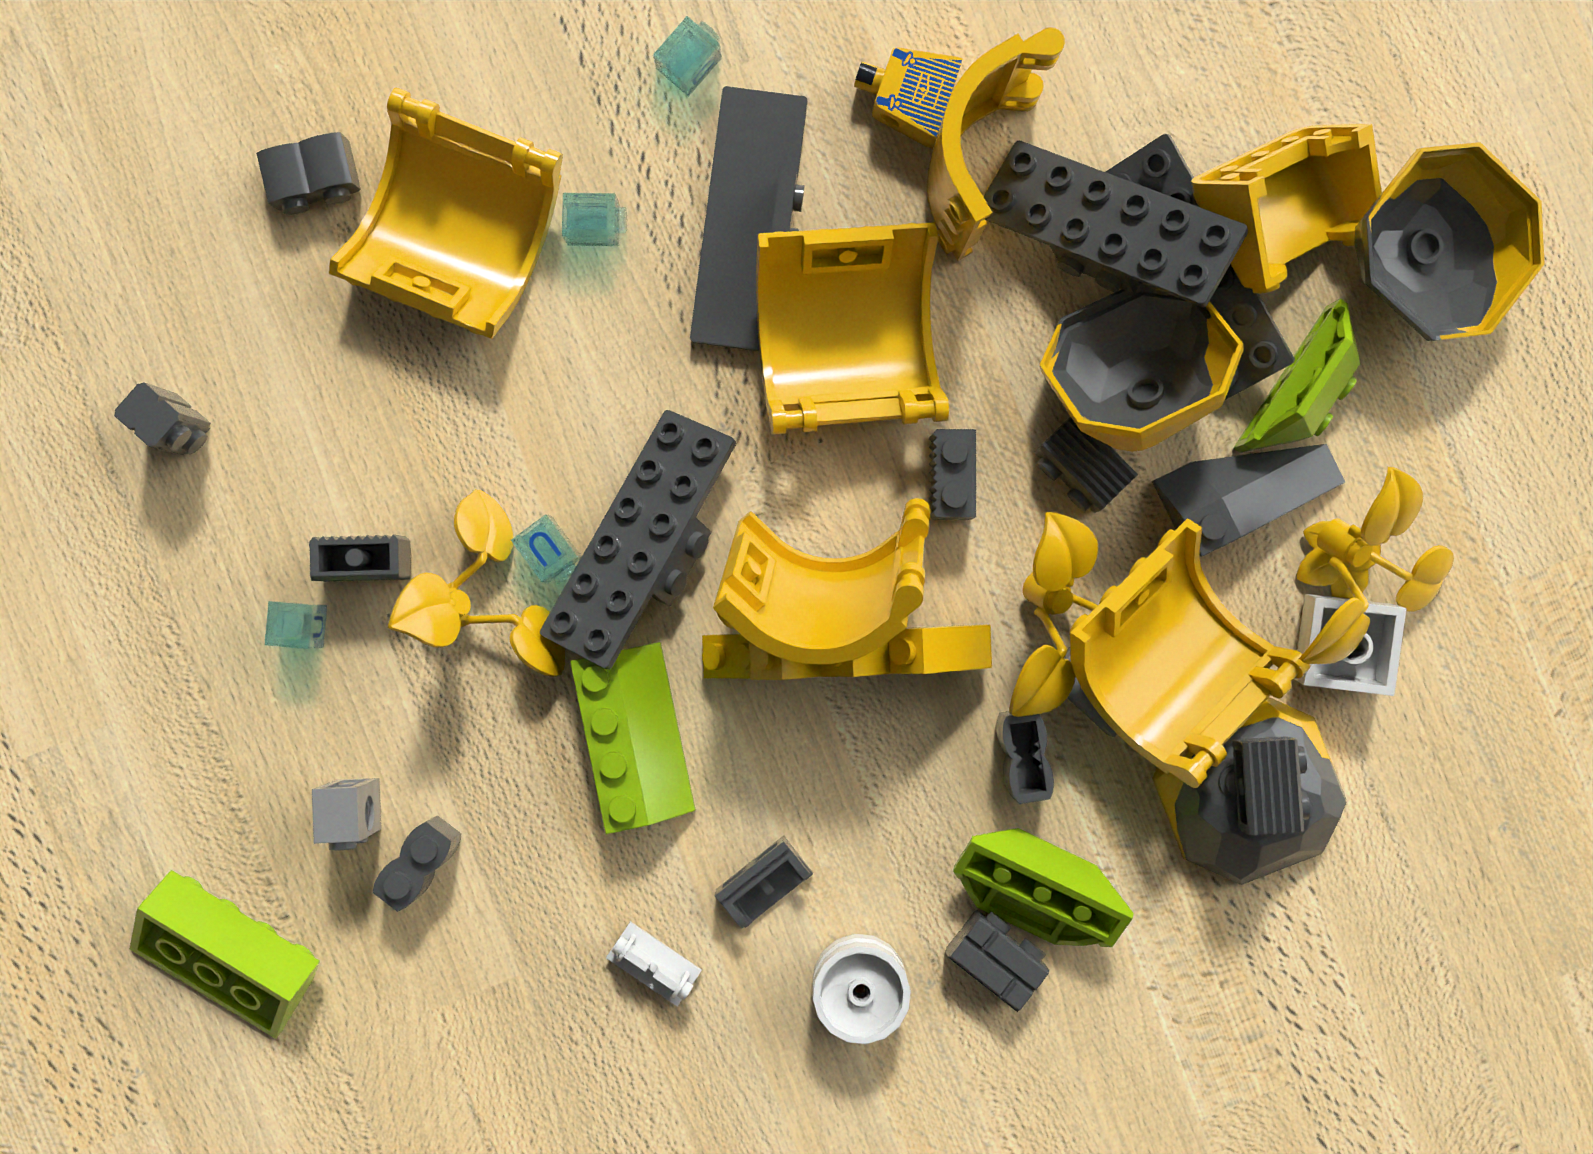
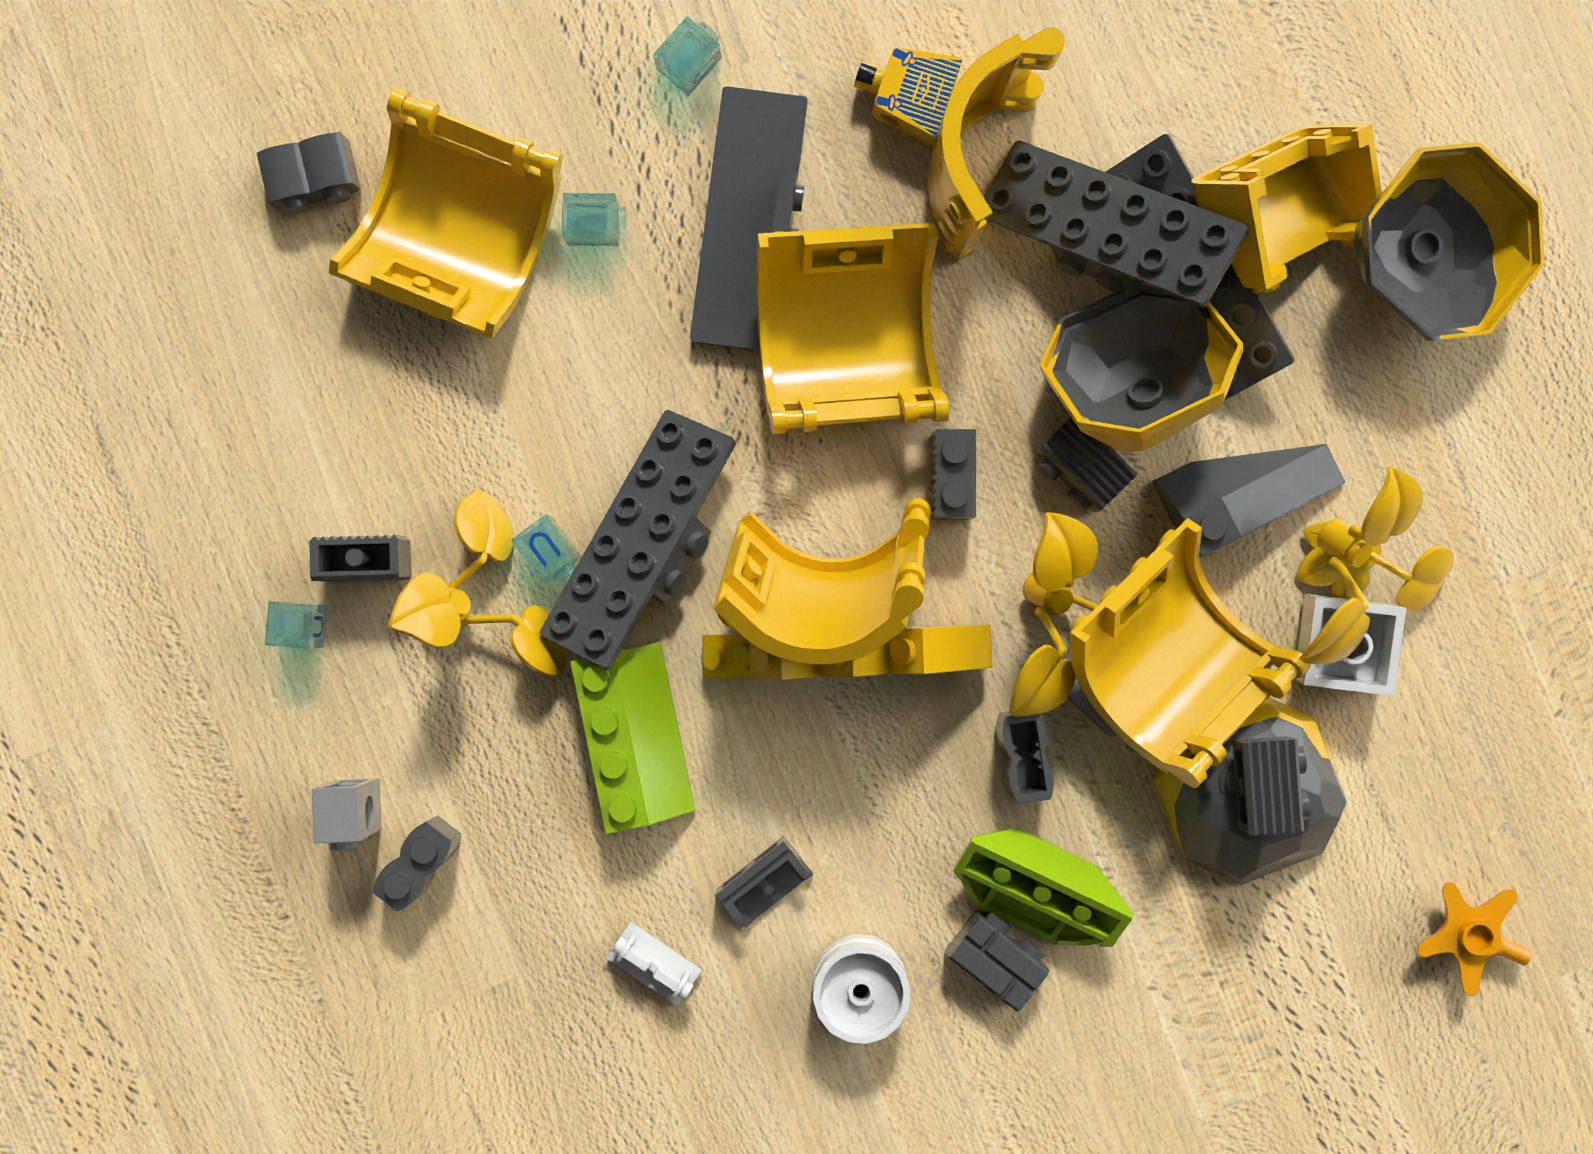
dark grey brick [114,382,211,455] -> none
lime slope [129,870,320,1039] -> none
lime wedge [1233,298,1360,453] -> none
none -> light orange animal [1417,882,1532,996]

